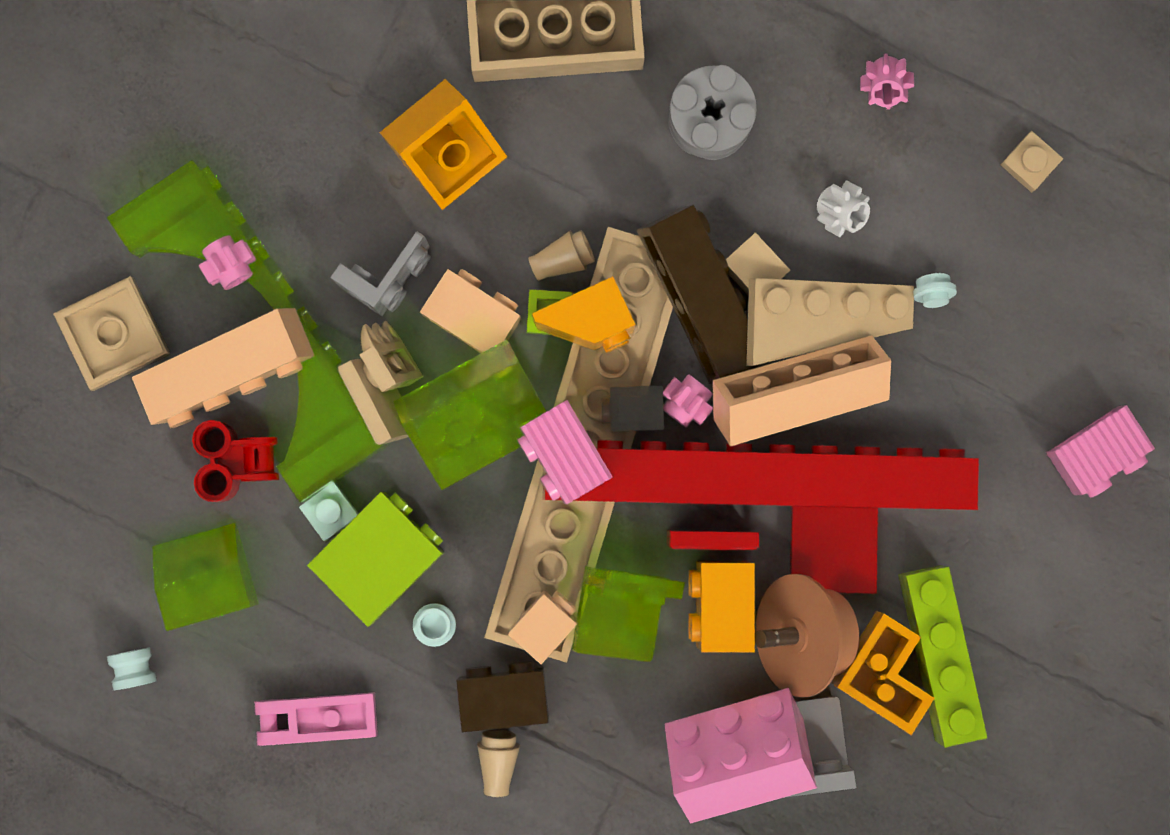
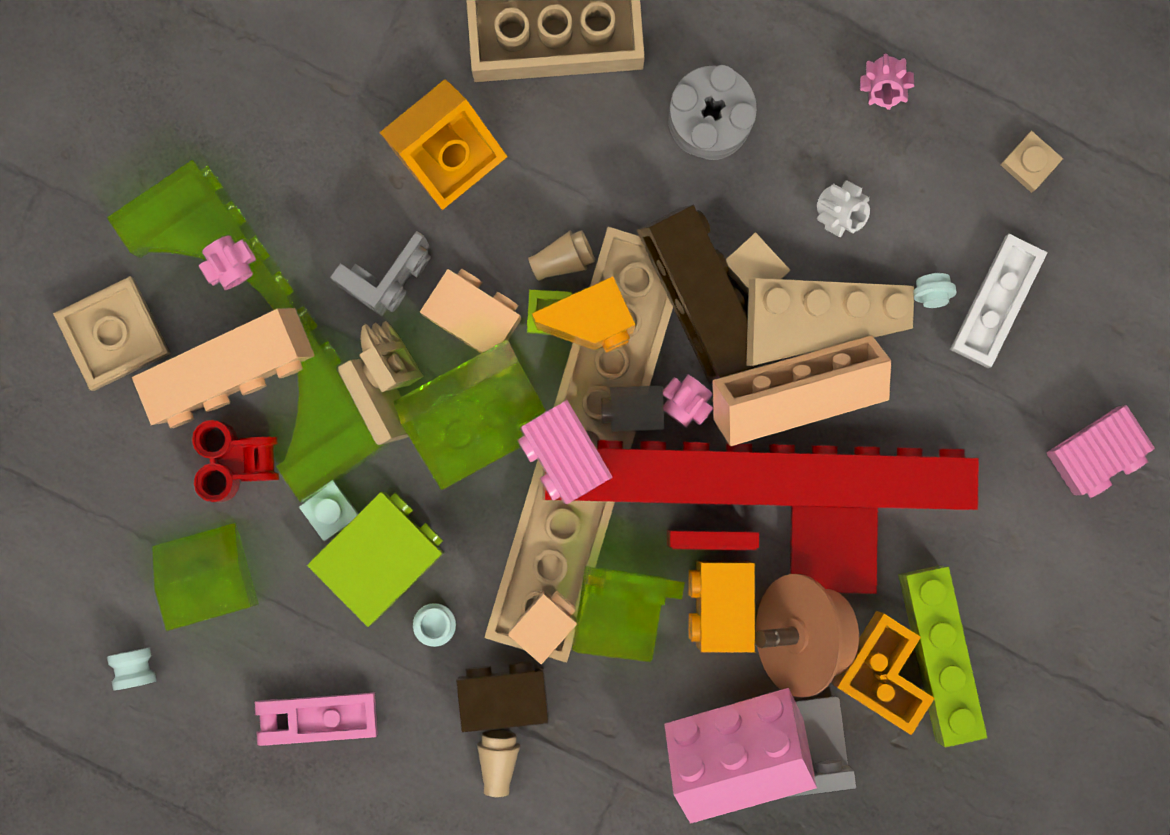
none -> white plate [950,234,1048,368]

